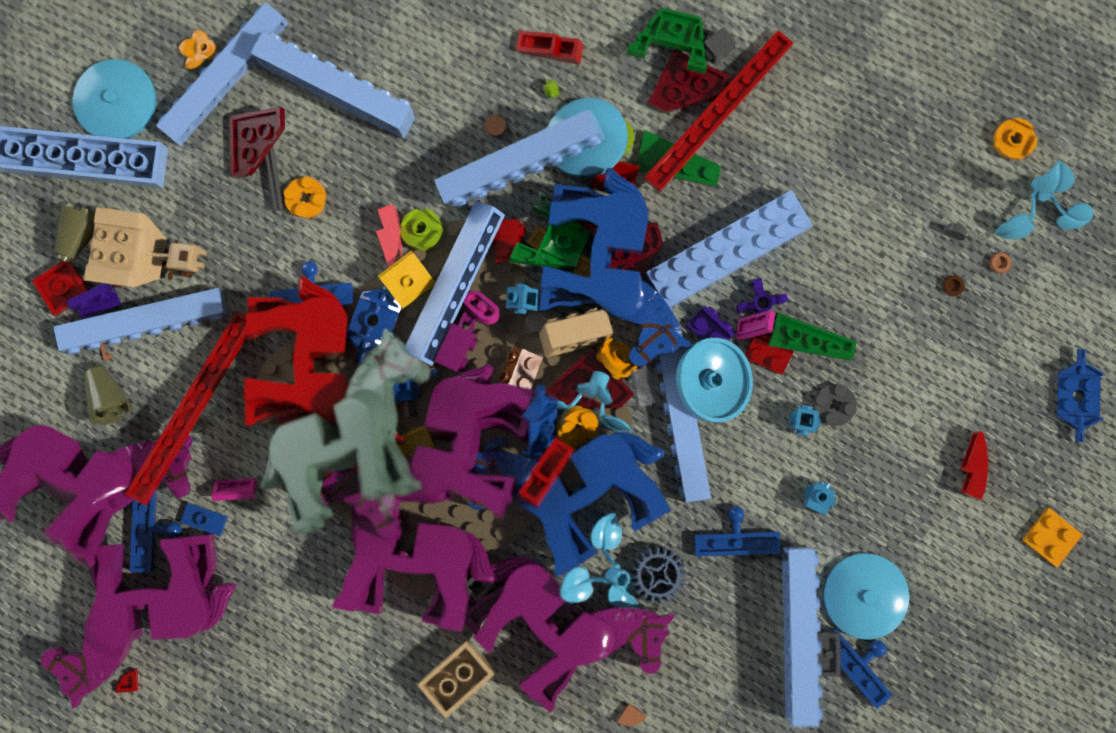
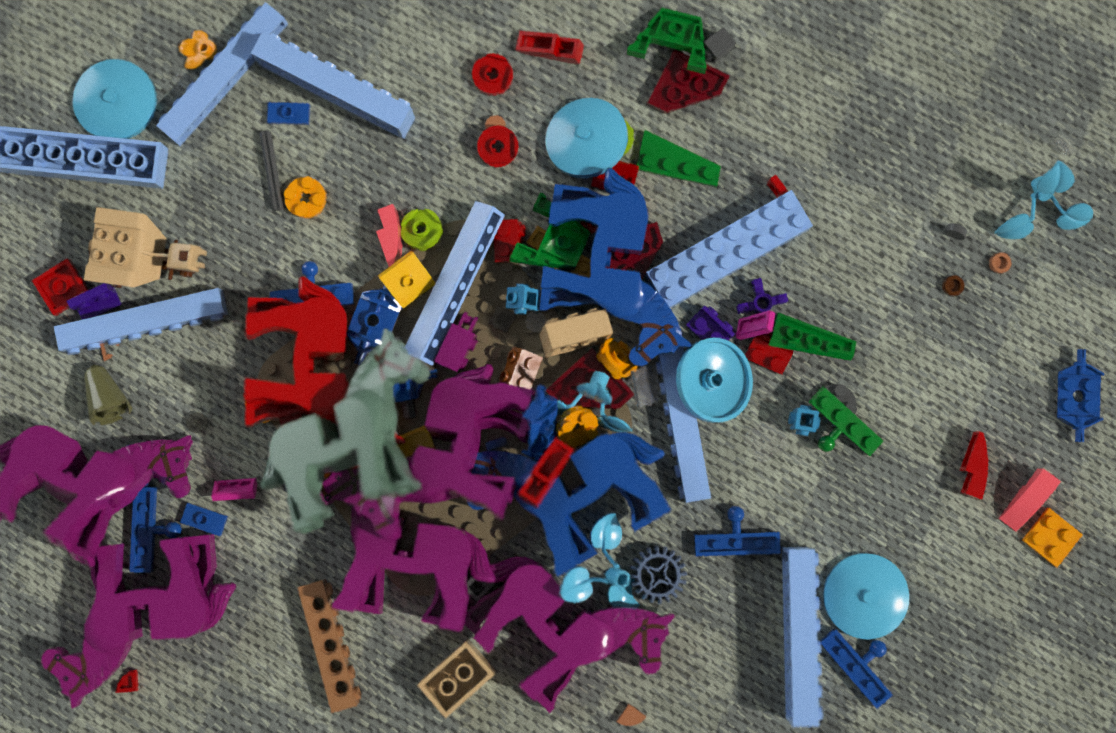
olive cone [54,202,95,263] -> none
red plate [125,311,246,506] -> none
dark red plate [229,106,285,178] -> none
light blue brick [434,109,605,208] -> none
dark pink plate [464,291,499,325] -> none
lime plate [543,79,560,99] -> none
red plate [644,30,794,193] -> none
dark azure brick [802,481,836,515] -> none
dark grey plate [817,632,841,677] -> none
light orange plate [993,118,1037,160] -> none
none -> blue plate [267,102,310,125]
none -> medium nougat brick [298,579,361,713]
none -> red plate [472,53,513,96]
none -> red plate [477,125,519,167]
none -> red tile [767,174,788,198]
none -> green plate [809,386,883,456]
none -> coral slope [999,468,1061,532]

